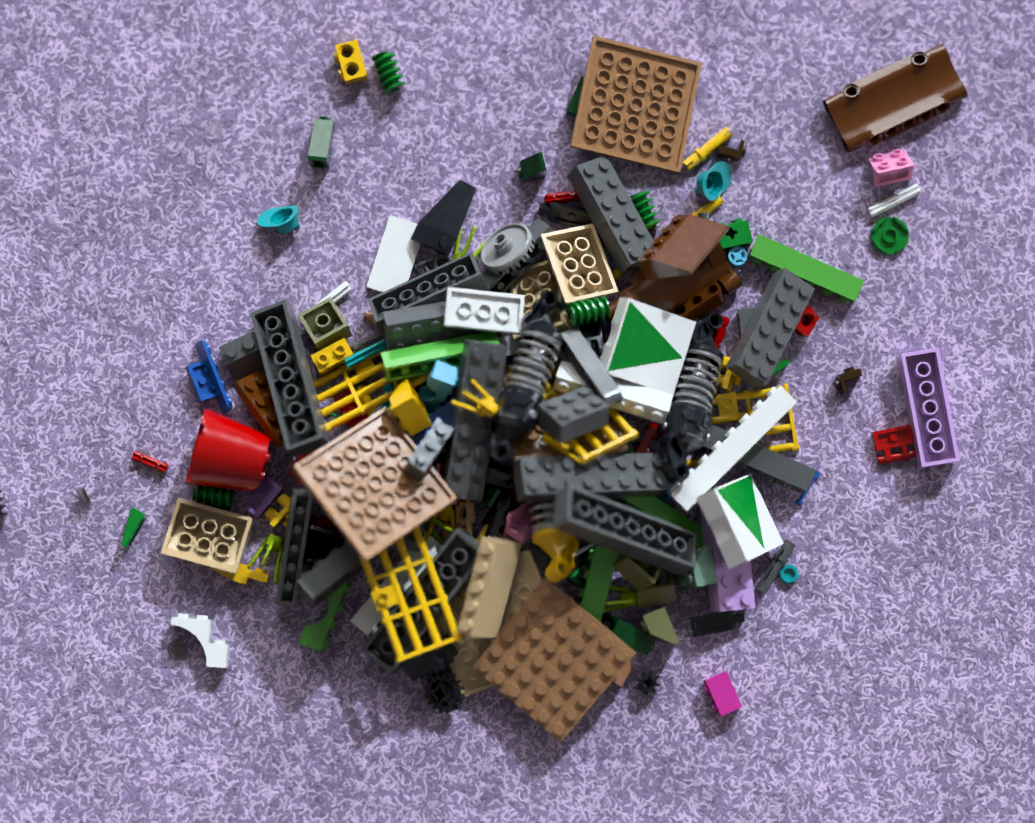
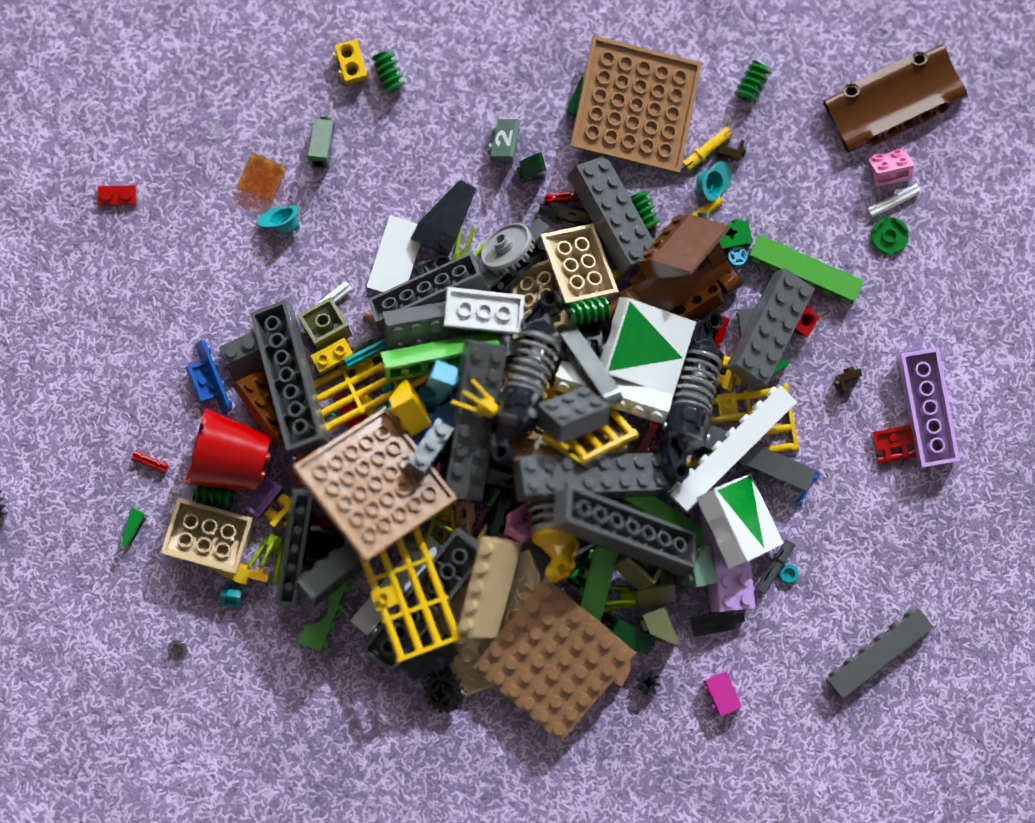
clear smoke tile [77,487,91,507] -> none
white arch [171,614,230,668] -> none
none -> red plate [98,185,137,206]
none -> teal tile [221,584,242,608]
none -> clear orange plate [237,152,288,203]
none -> sand green slope [487,119,520,164]
none -> green piece [734,60,772,103]
none -> dark grey brick [826,608,934,699]

